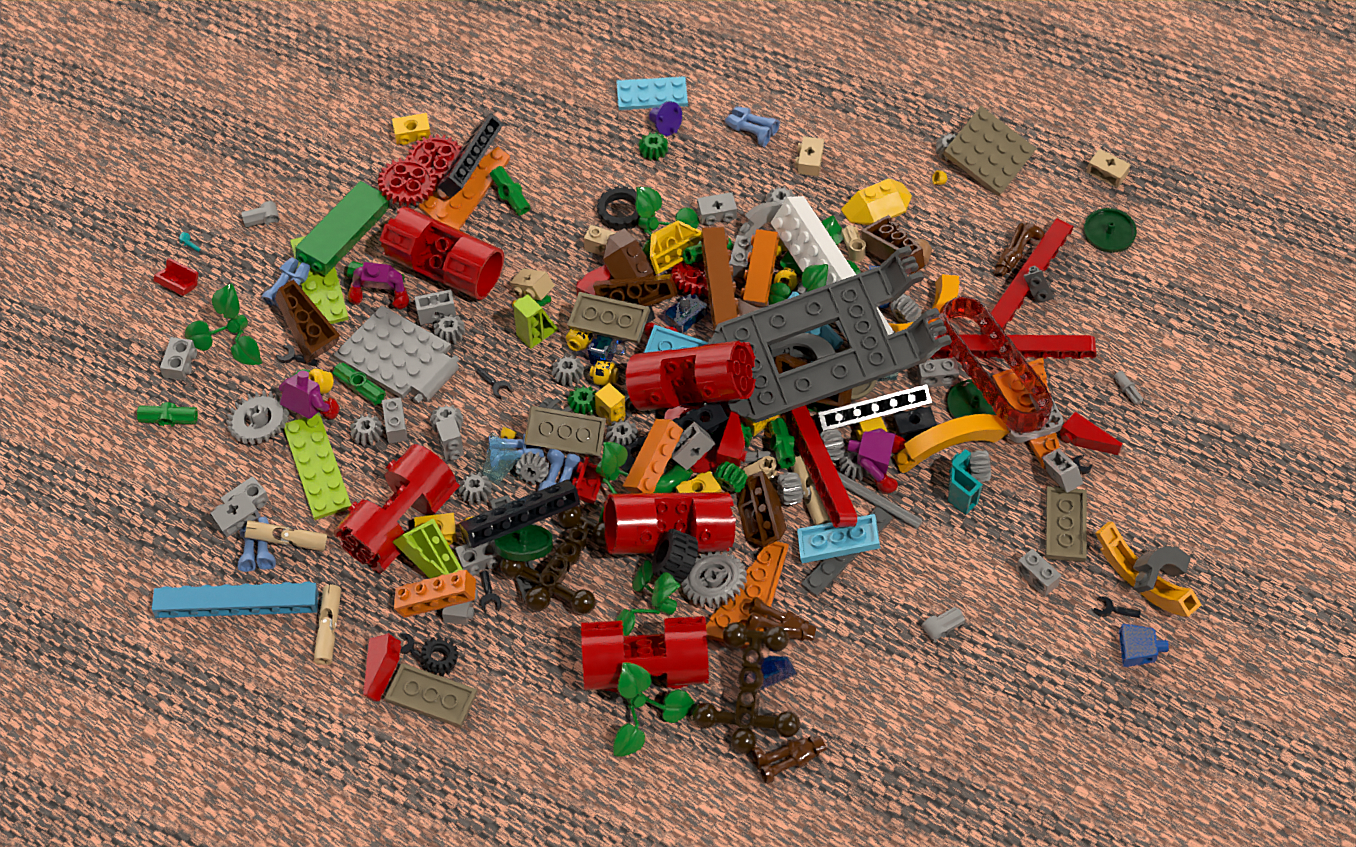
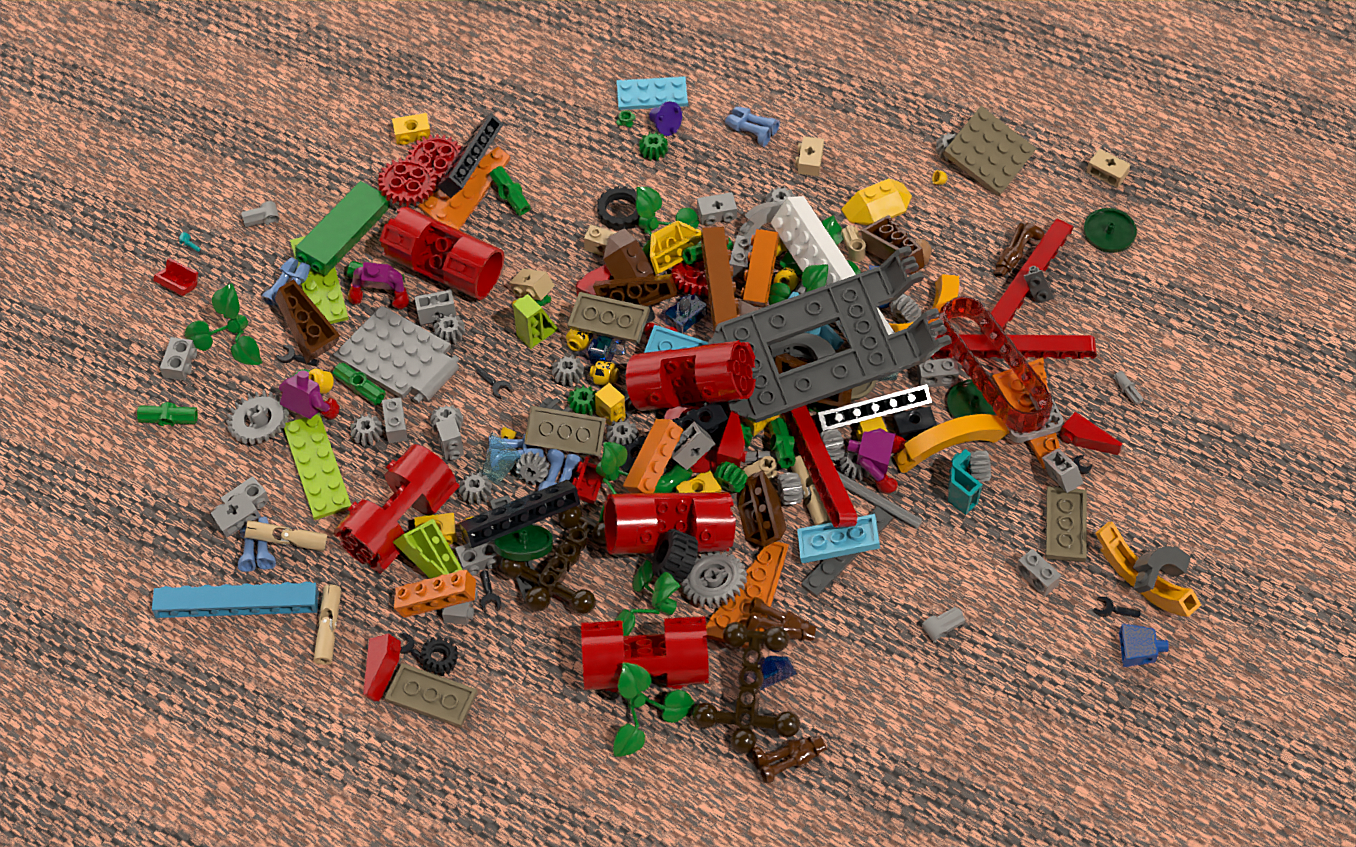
none -> green plate [616,110,636,128]

